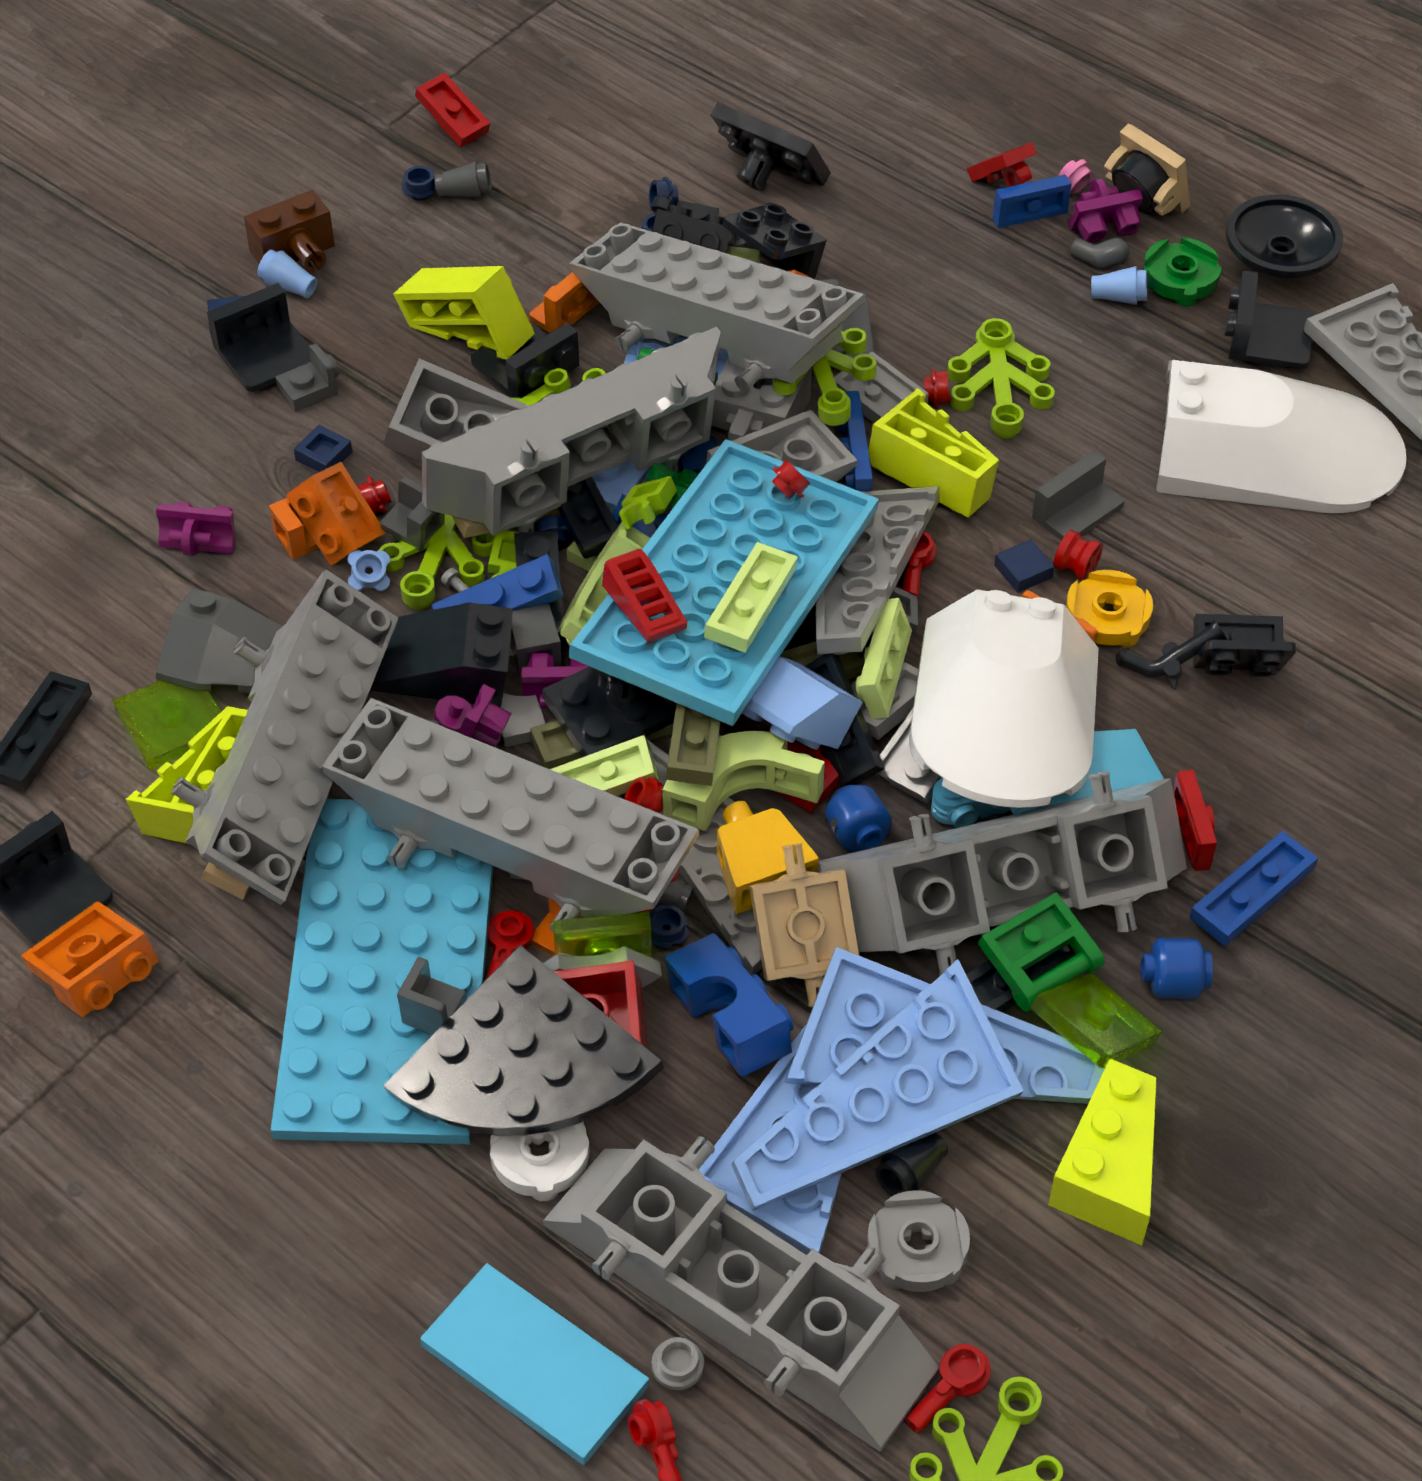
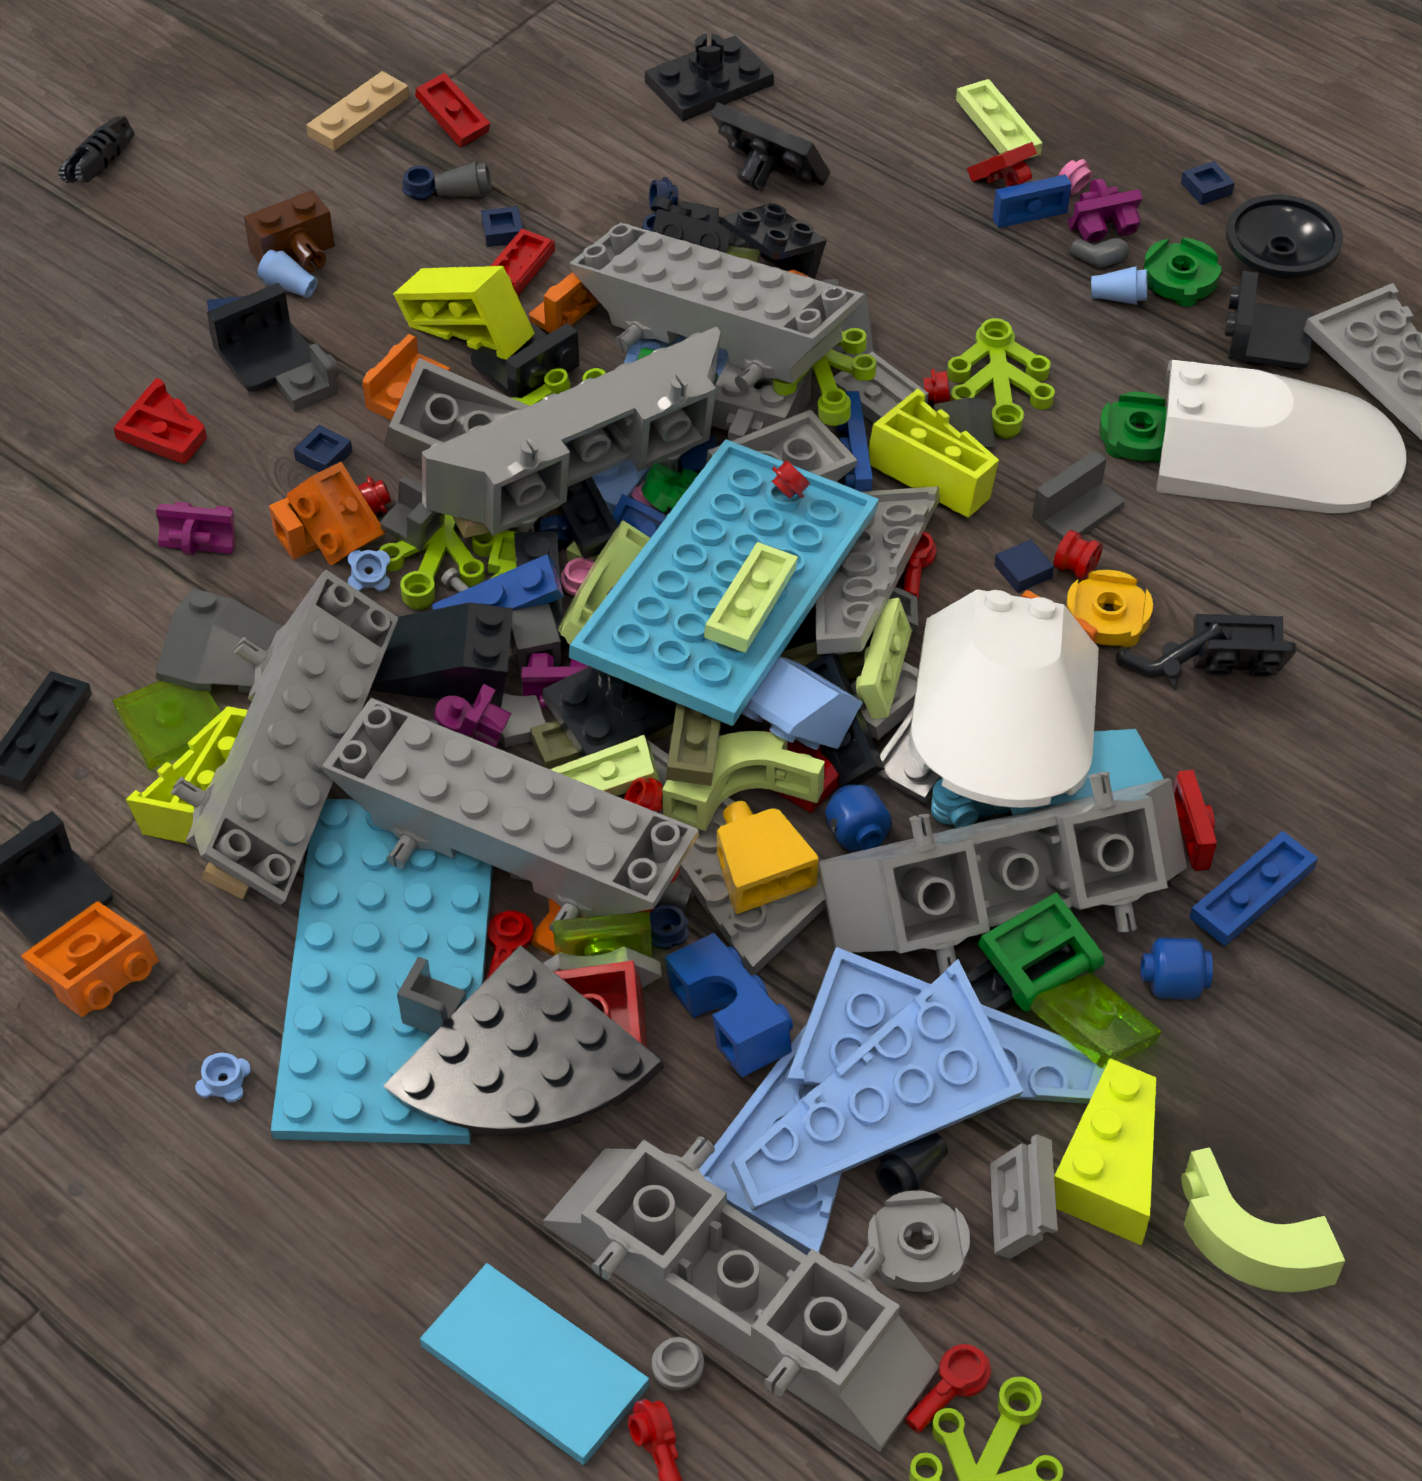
white plate [490,1120,590,1201] -> none
red slope [602,549,688,643] -> none
lime plate [619,476,677,530] -> none
tan plate [749,843,859,1007] -> none
tan piece [1104,123,1190,216] -> none
none -> black hinge [58,116,135,183]
none -> red wing [113,378,207,464]
none -> light blue plate [195,1053,251,1102]
none -> tan plate [306,71,409,151]
none -> orange bracket [362,334,451,421]
none -> dark blue tile [481,206,523,247]
none -> red plate [490,229,555,296]
none -> bright pink plate [561,558,594,596]
none -> black plate [645,34,774,122]
none -> dark grey panel [934,398,995,448]
none -> yellowish green plate [956,79,1042,159]
none -> light grey plate [990,1134,1058,1259]
none -> green plate [1099,392,1167,462]
none -> dark blue tile [1181,161,1235,205]
none -> yellowish green arch [1181,1147,1345,1292]

